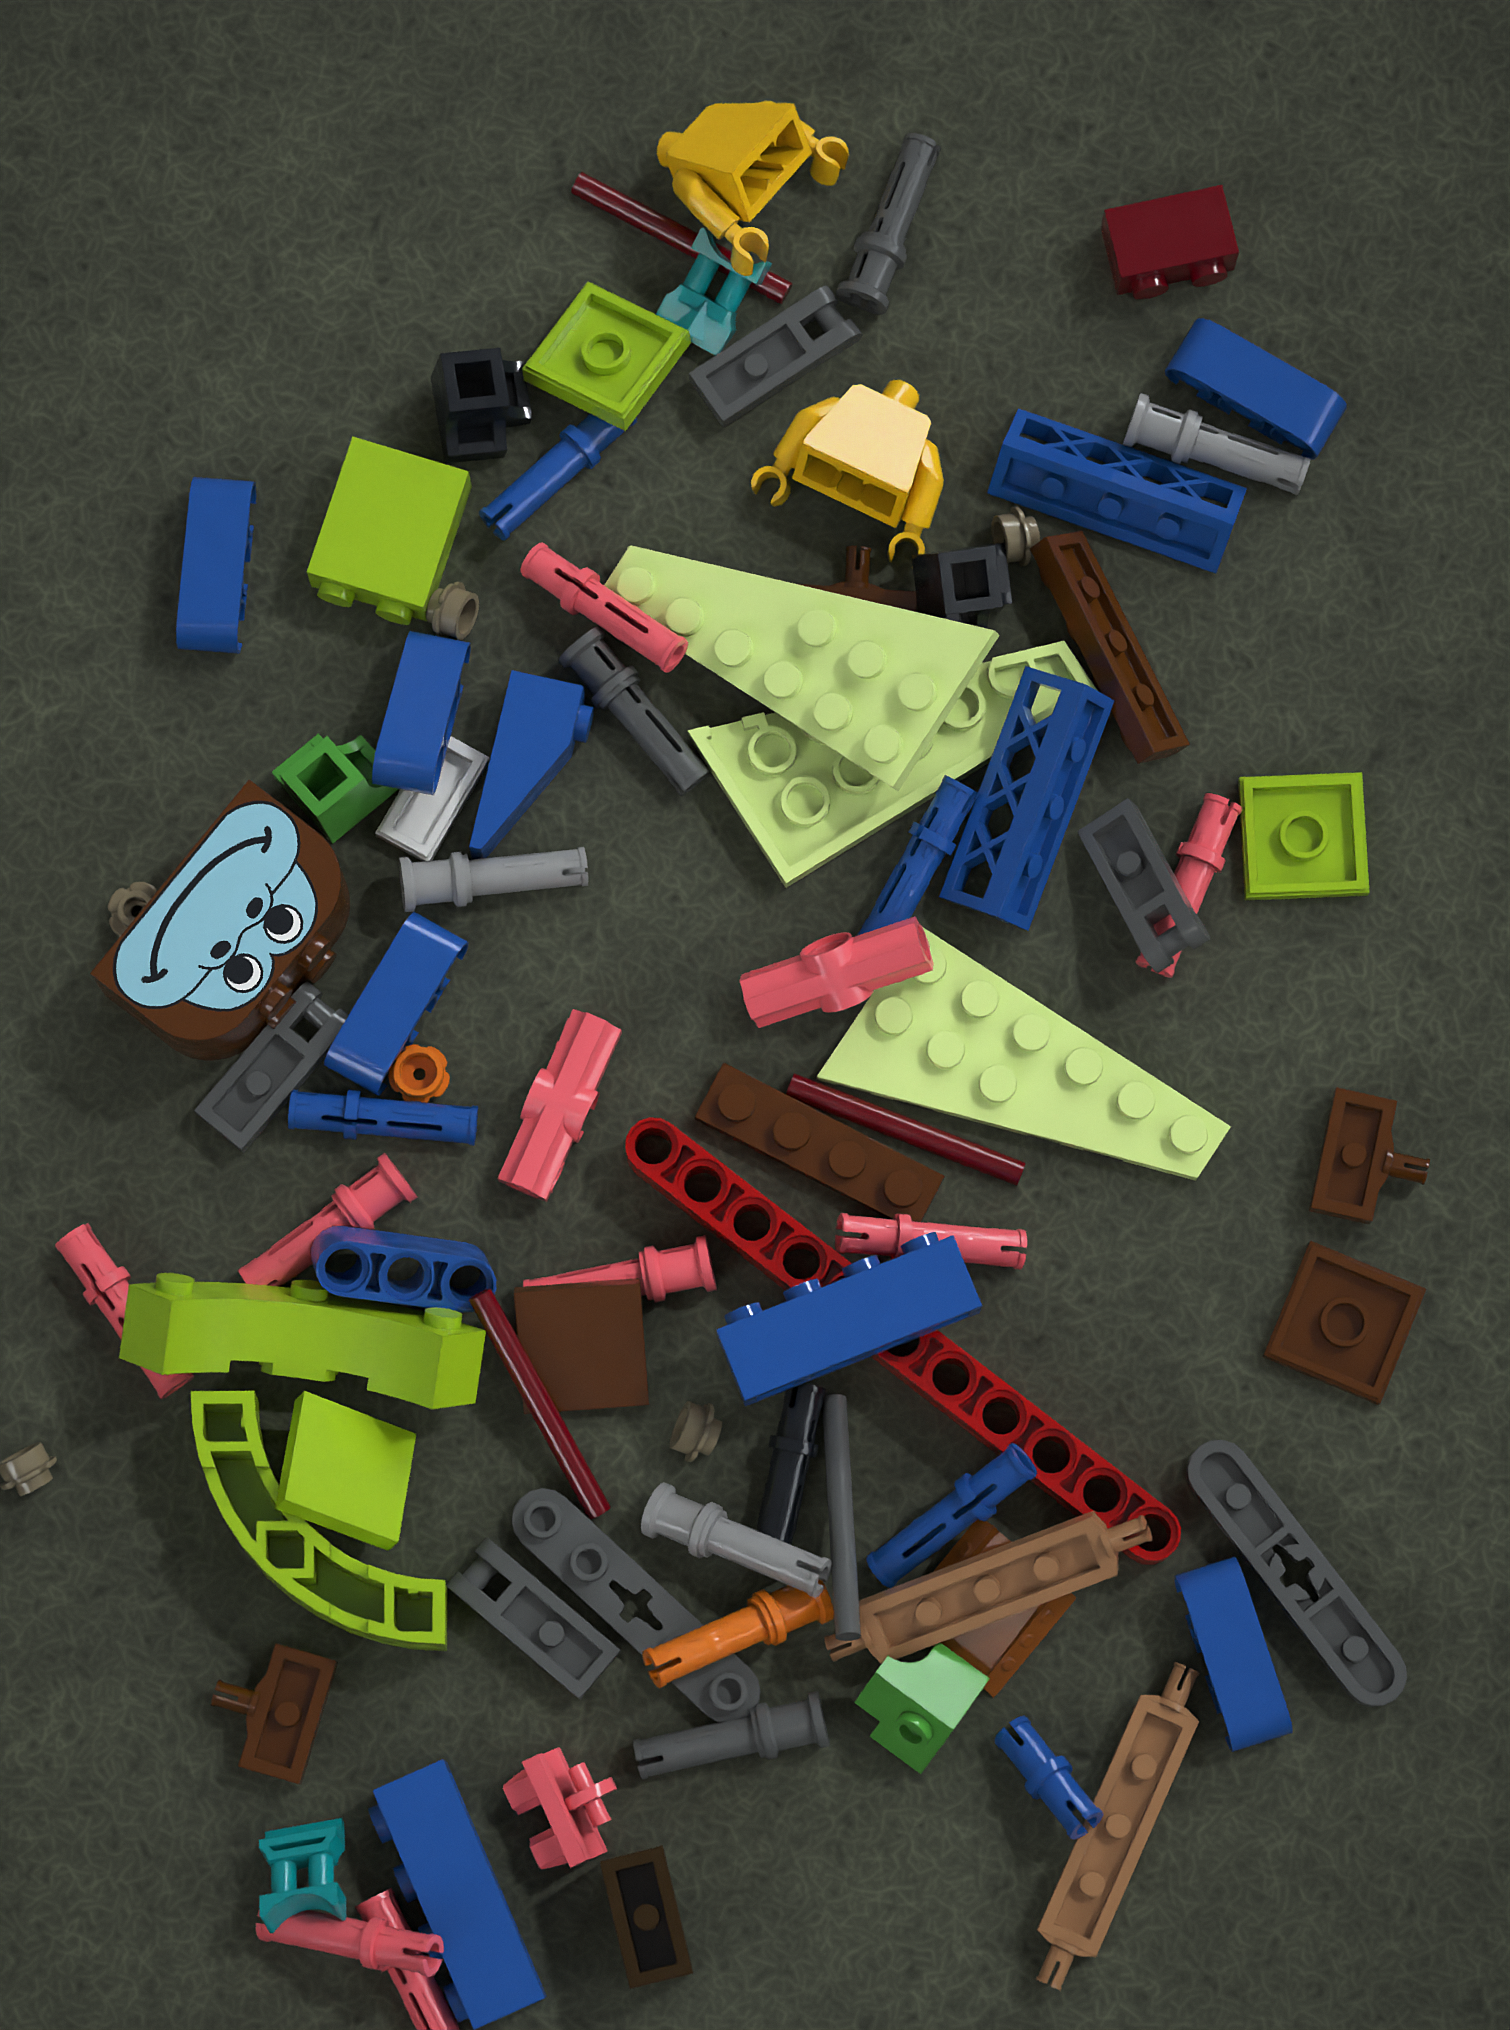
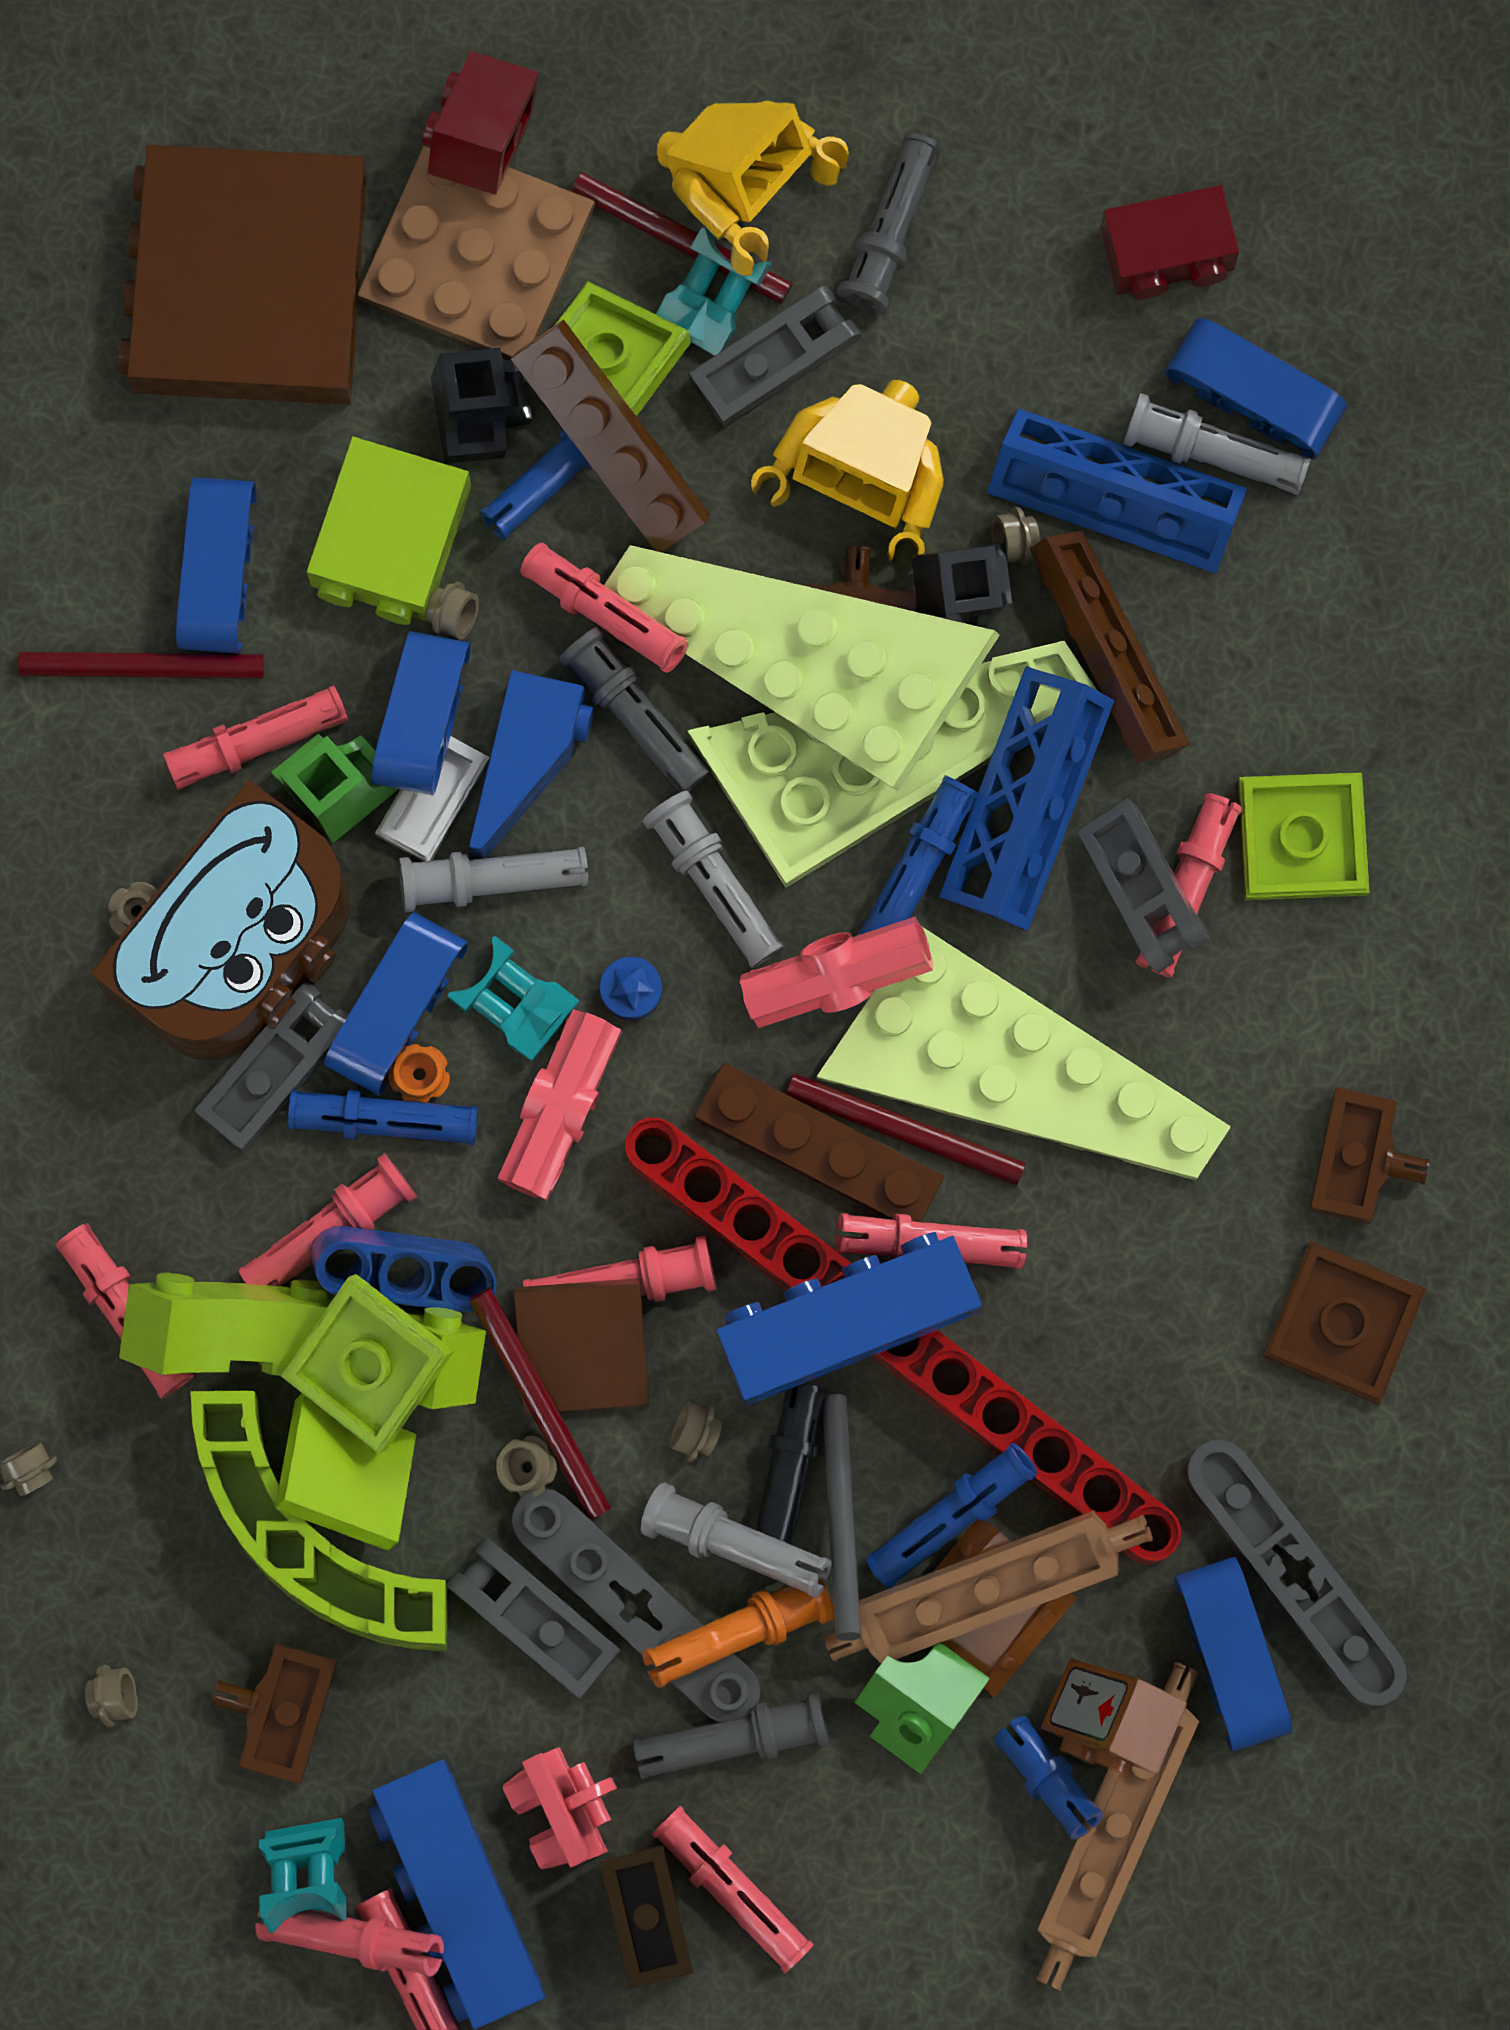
none -> dark red bar [18,652,265,679]
none -> dark tan plate [85,1664,138,1727]
none -> reddish brown brick [119,145,368,405]
none -> coral pin [163,685,349,790]
none -> lime tile [281,1274,454,1454]
none -> medium nougat plate [358,146,595,361]
none -> dark red brick [422,51,539,195]
none -> teal piece [448,936,580,1062]
none -> dark tan plate [496,1436,557,1498]
none -> reddish brown plate [511,319,710,552]
none -> blue tile [600,957,662,1021]
none -> light grey pin [642,790,785,969]
none -> coral pin [652,1805,814,1973]
none -> dark orange brick [1041,1658,1187,1777]

